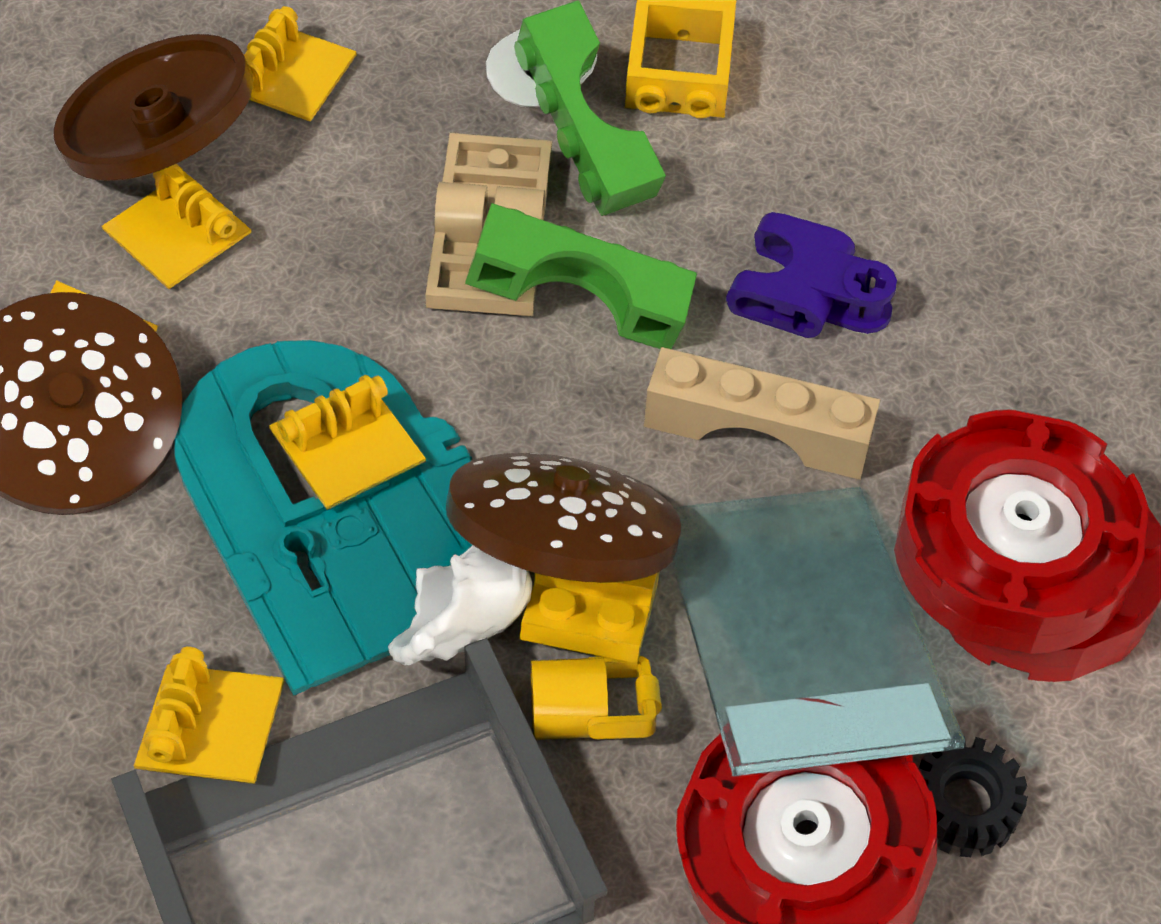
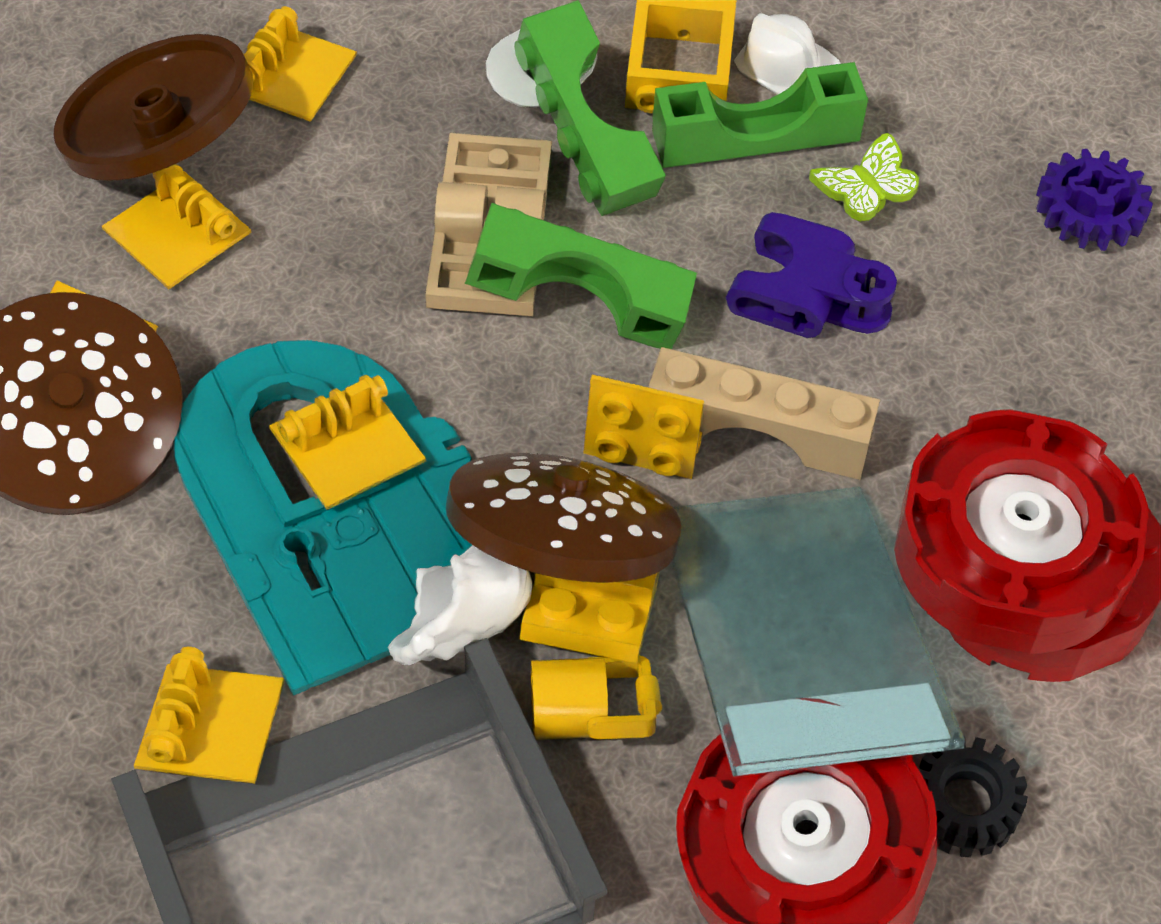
none -> yellow hinge [583,374,704,479]
none -> bright green arch [652,62,868,168]
none -> white piece [734,13,841,95]
none -> lime animal [809,133,919,222]
none -> dark purple gear [1036,149,1153,251]

